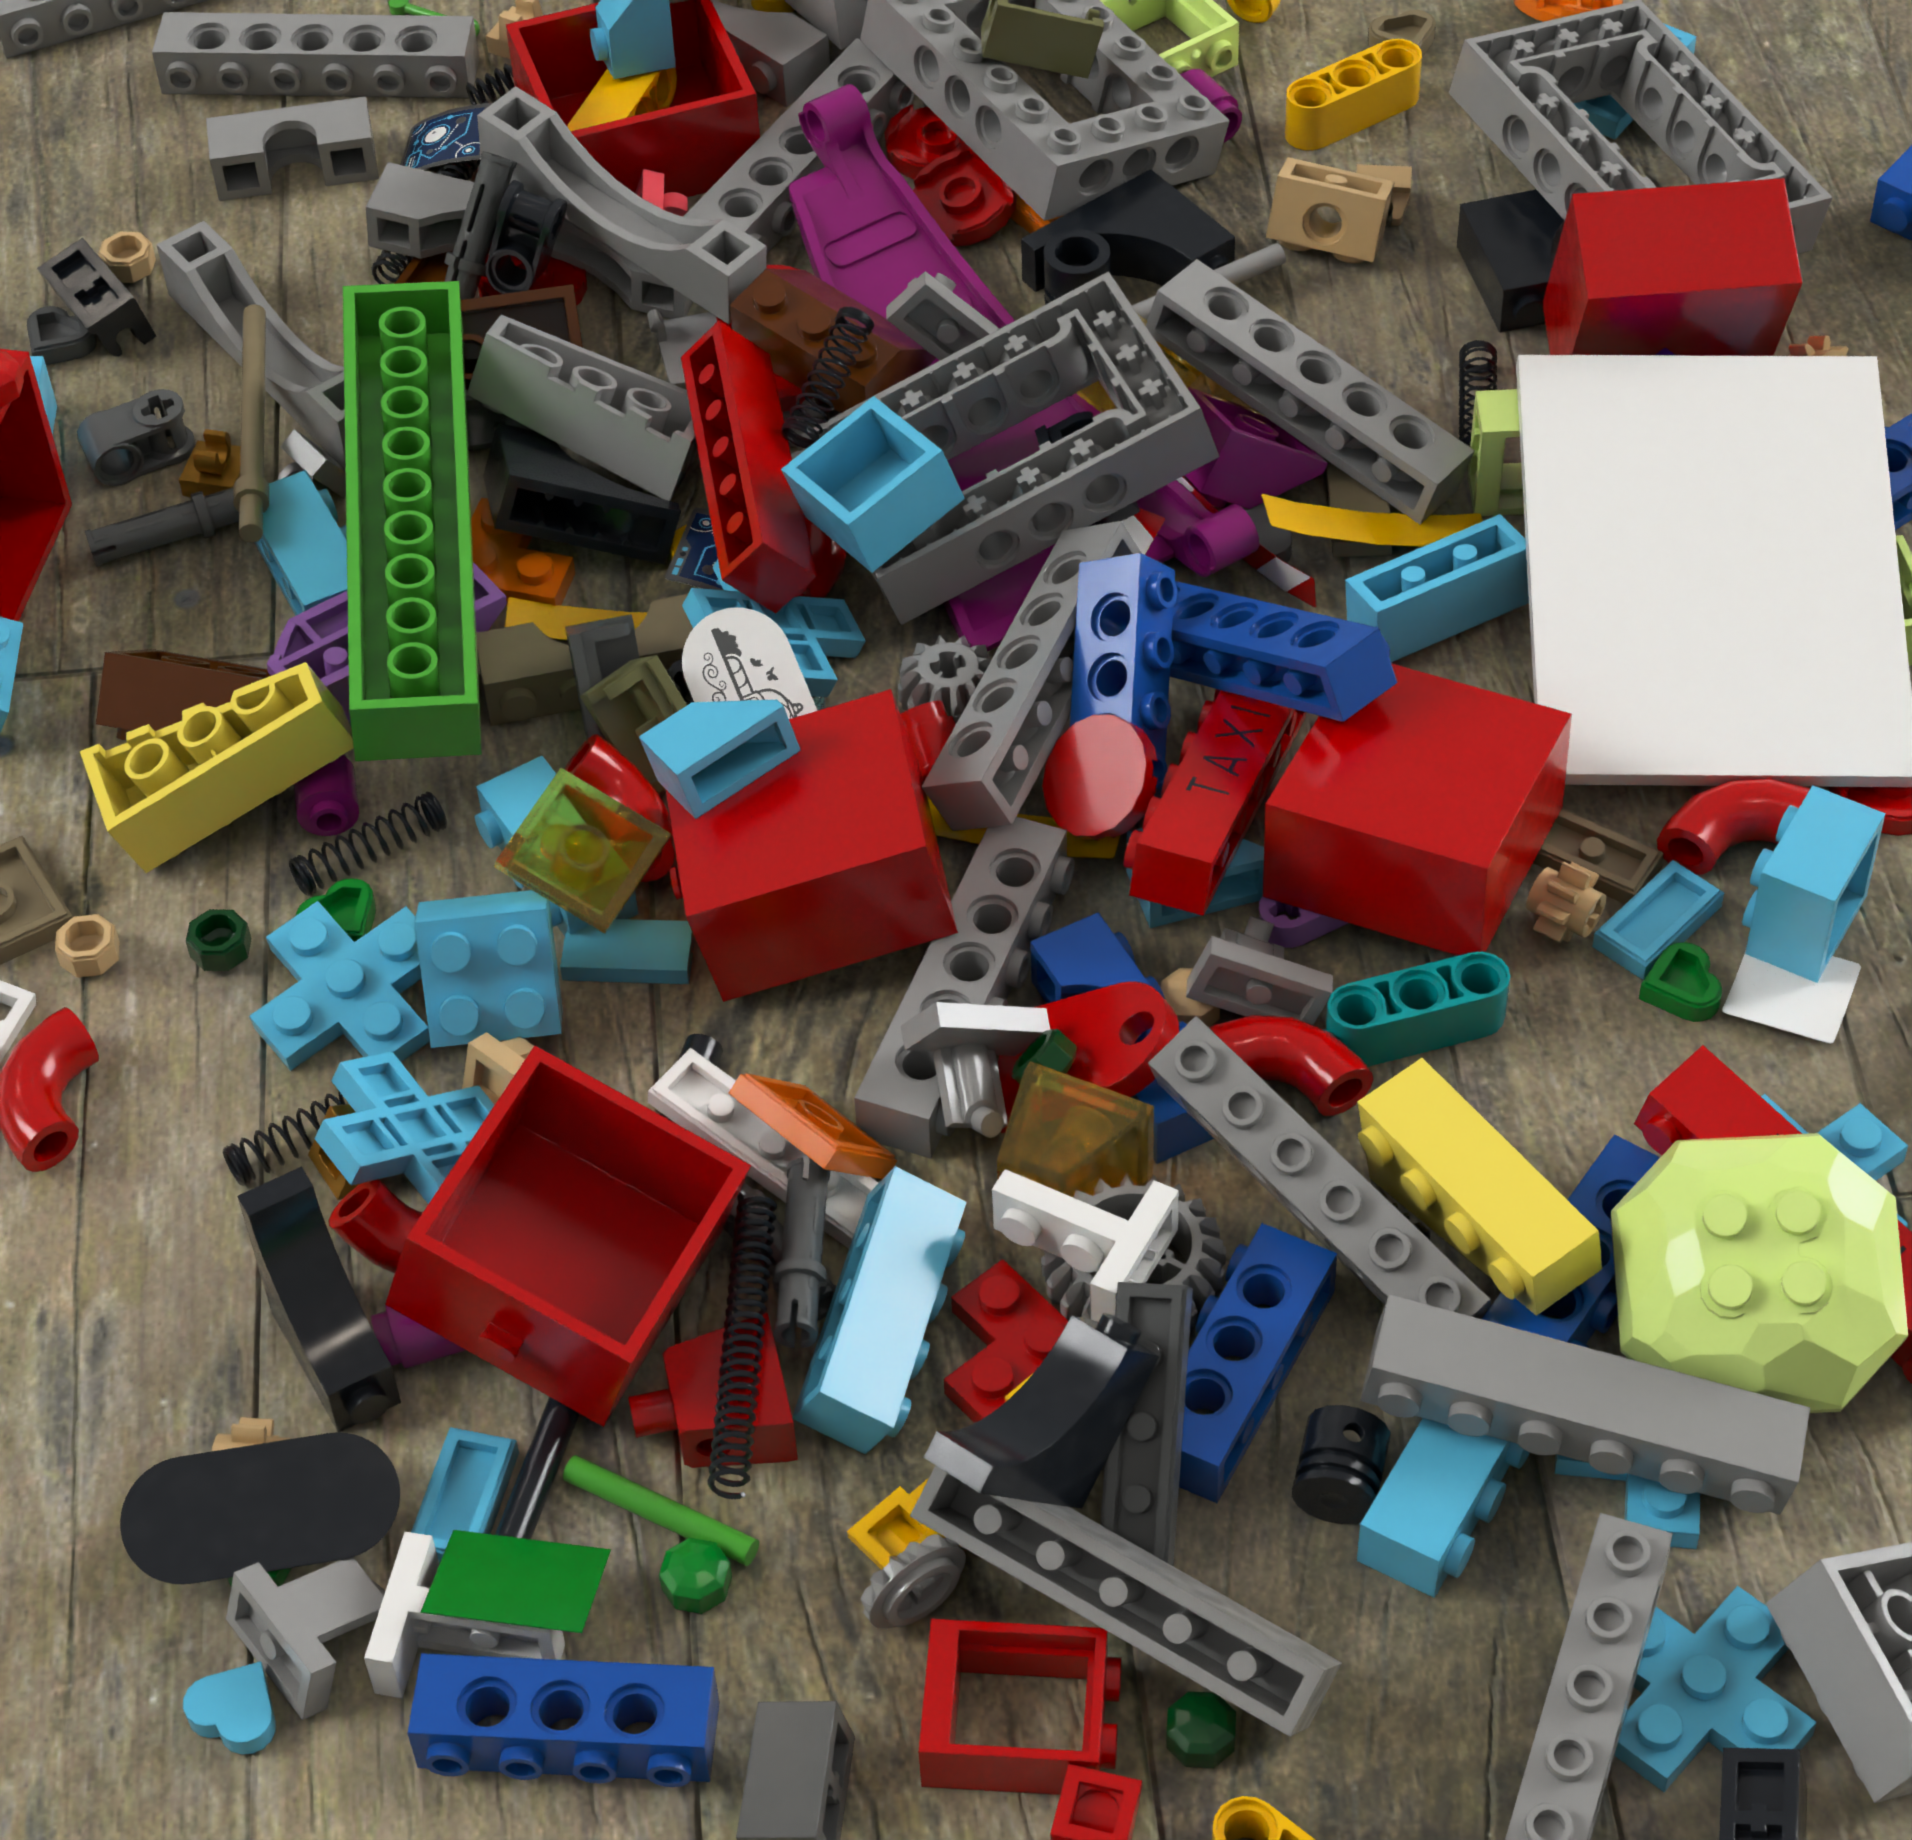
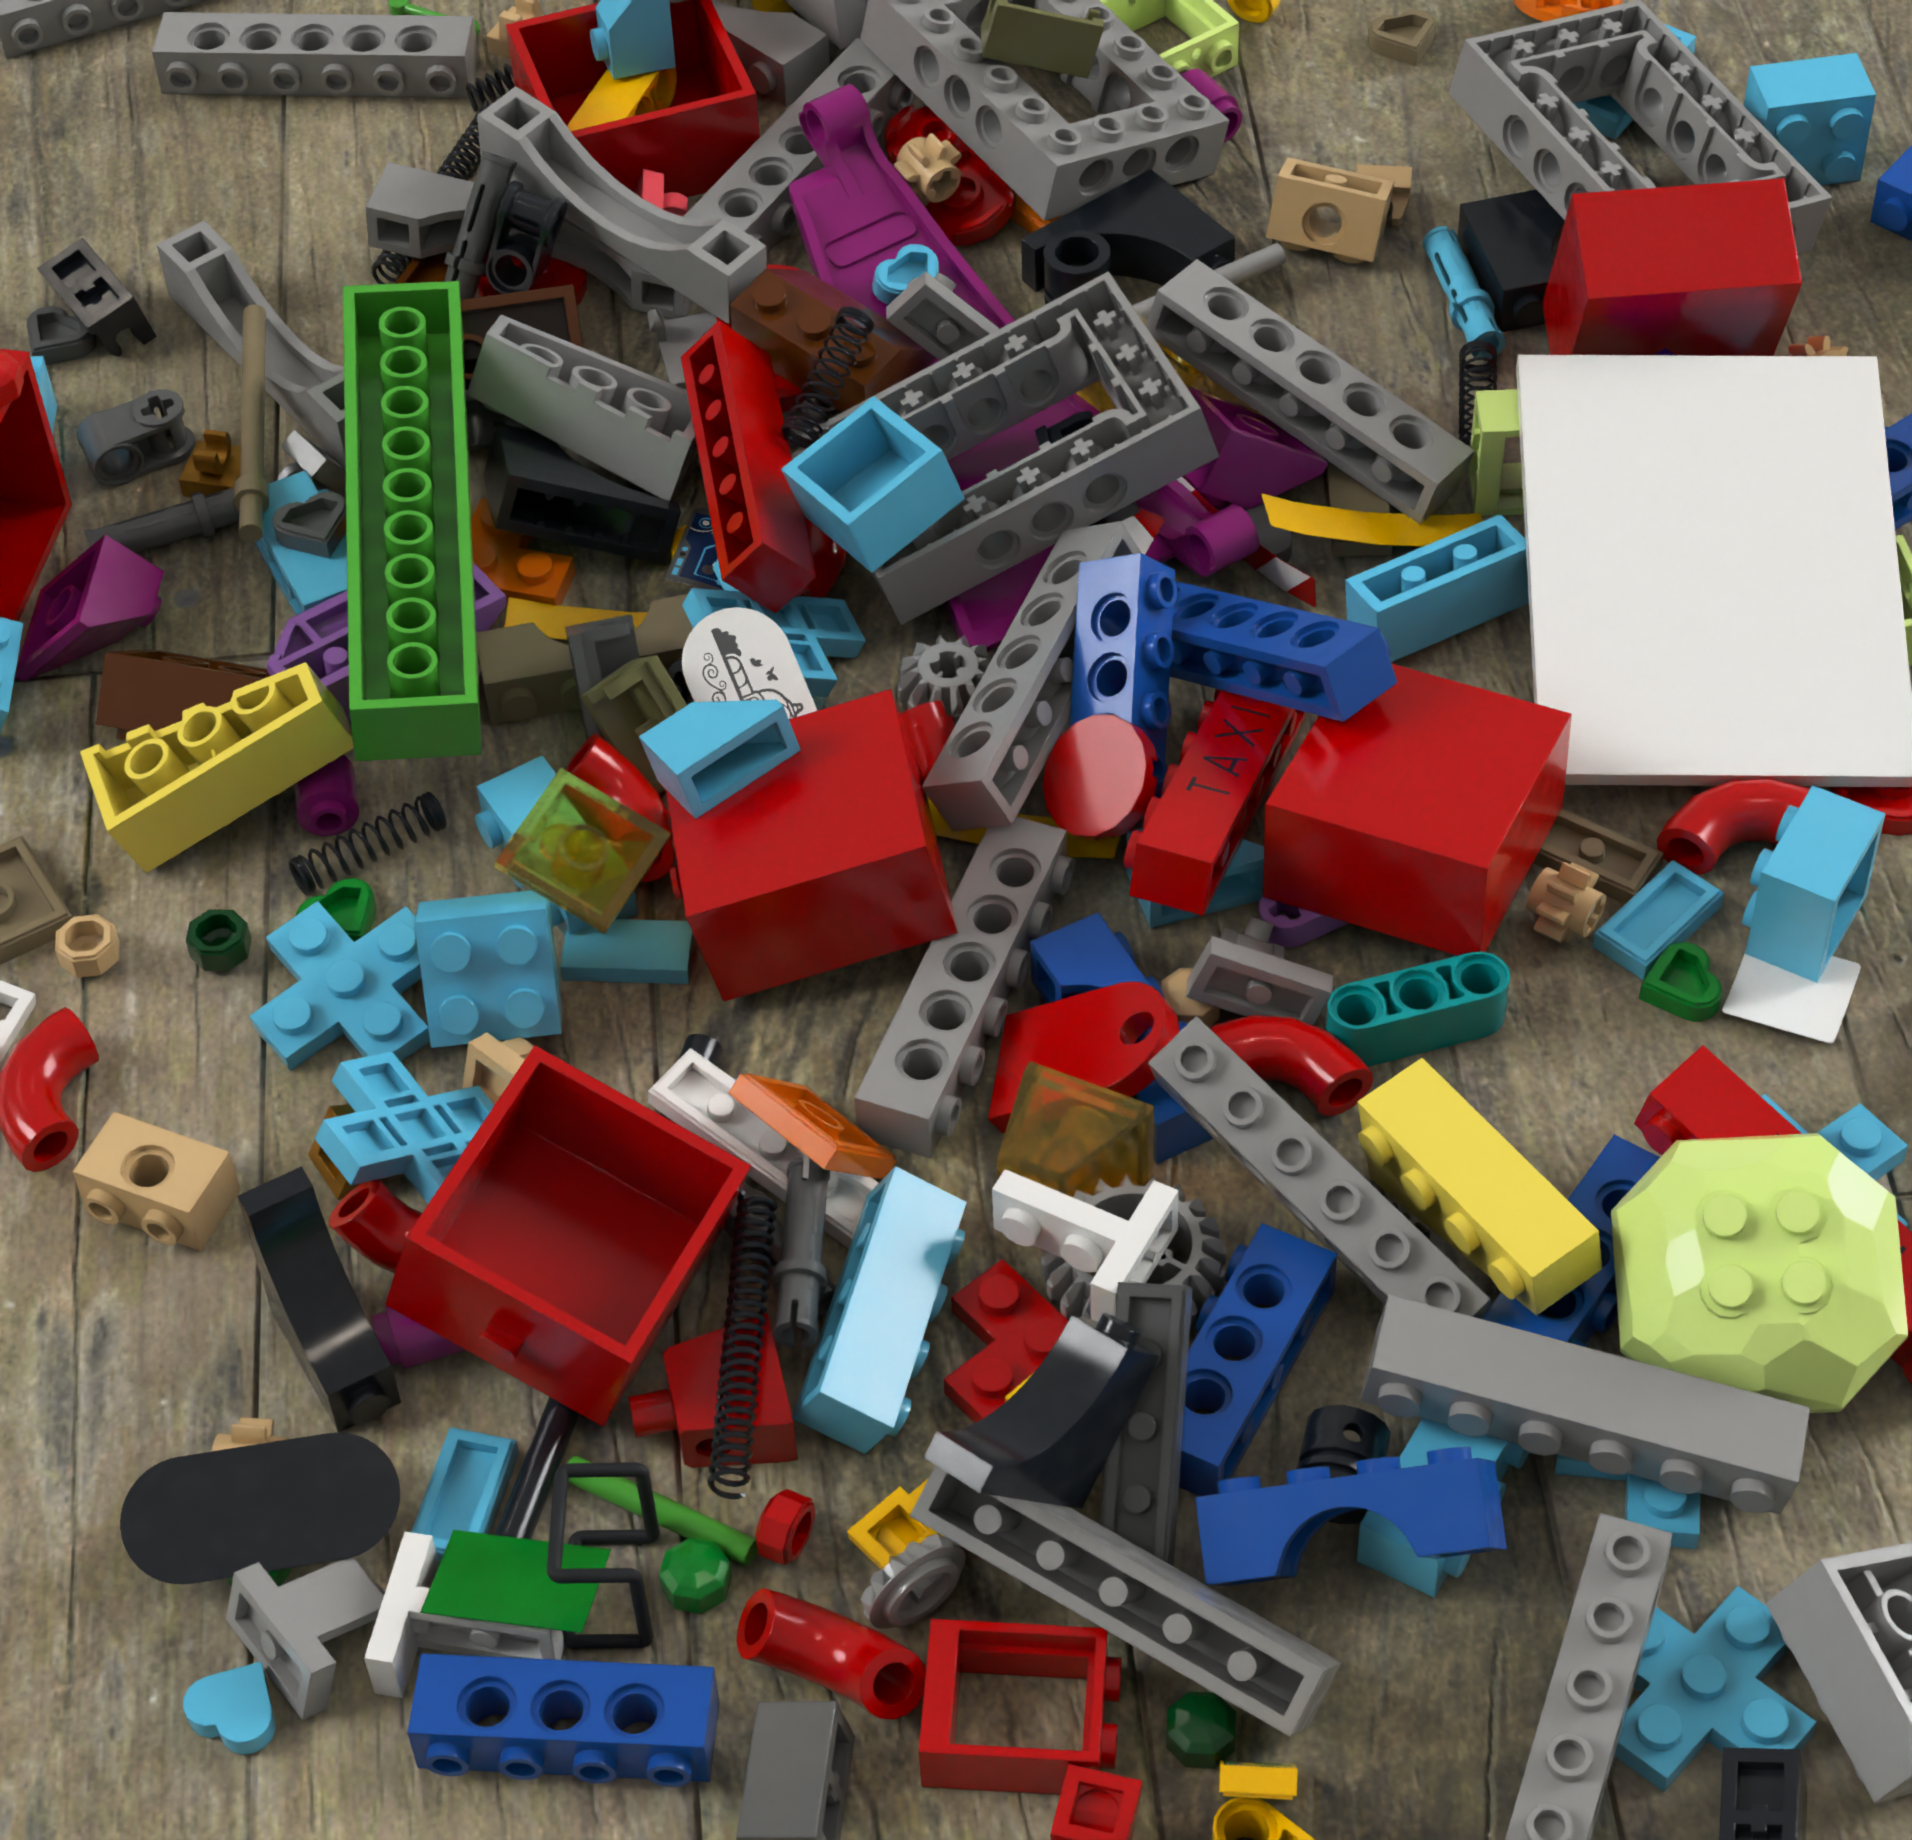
tan tile [98,231,156,283] -> none
light grey arch [206,96,379,201] -> none
black piece [223,1092,345,1186] -> none
dark blue sticker [400,103,492,170] -> none
light grey piece [901,1002,1050,1138] -> none
dark green tile [1012,1029,1077,1094] -> none
yellow beam [1285,39,1422,151] -> none
none -> magenta slope [15,534,164,682]
none -> tan brick [72,1112,241,1251]
none -> dark grey tile [272,492,346,559]
none -> black piece [547,1462,660,1649]
none -> red cylinder [736,1588,926,1720]
none -> red tile [755,1489,815,1565]
none -> medium azure tile [872,244,939,304]
none -> tan gear [894,133,963,206]
none -> blue arch [1195,1447,1507,1586]
none -> yellow tile [1219,1760,1298,1800]
none -> medium azure pin [1422,226,1506,359]
none -> medium azure piece [1744,53,1876,185]

